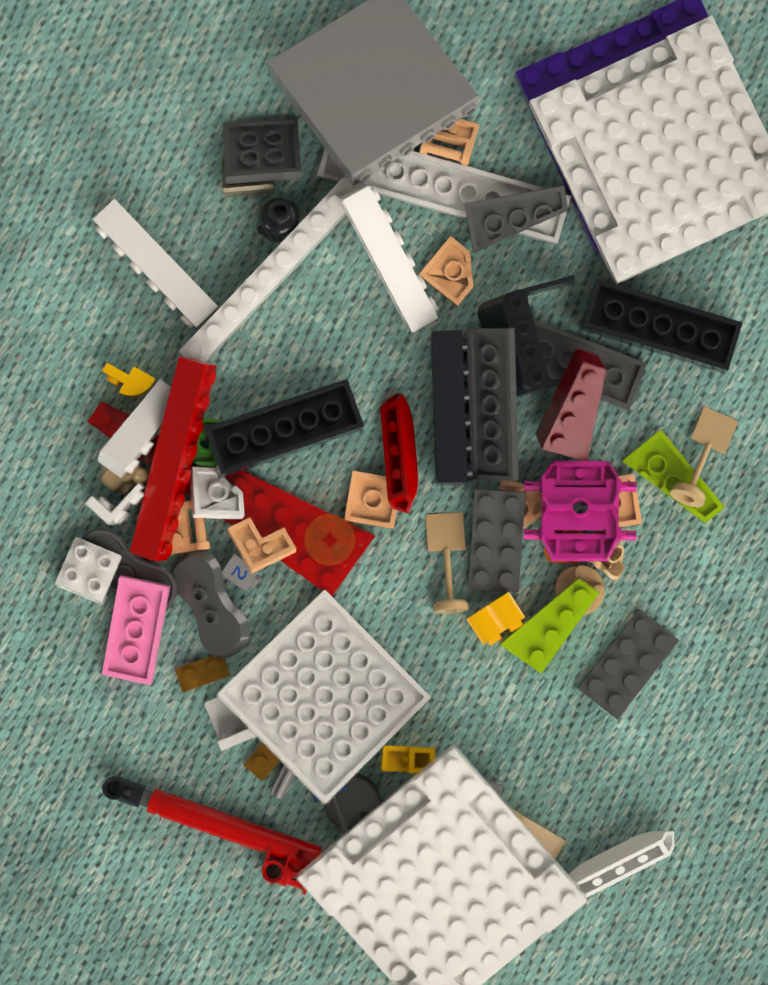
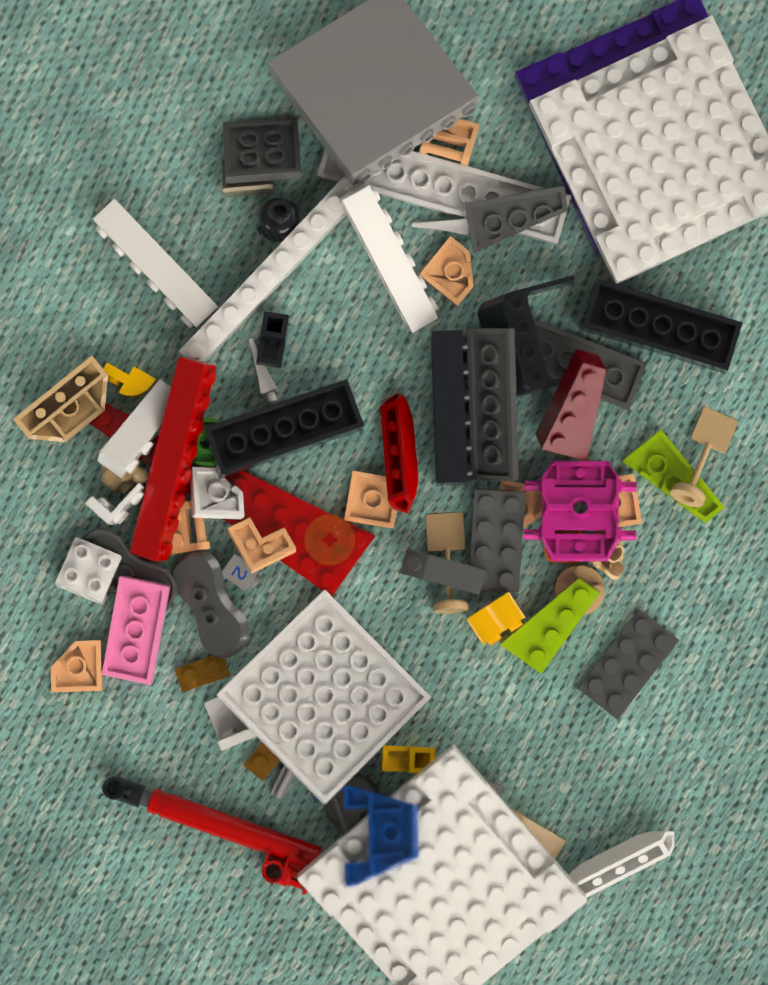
none -> tan wedge [13,356,108,442]
none -> light nougat plate [51,640,103,692]
none -> white piece [249,338,278,404]
none -> black brick [256,311,289,368]
none -> blue wing [344,785,419,887]
none -> dark grey slope [400,549,486,595]
none -> white piece [411,218,470,235]

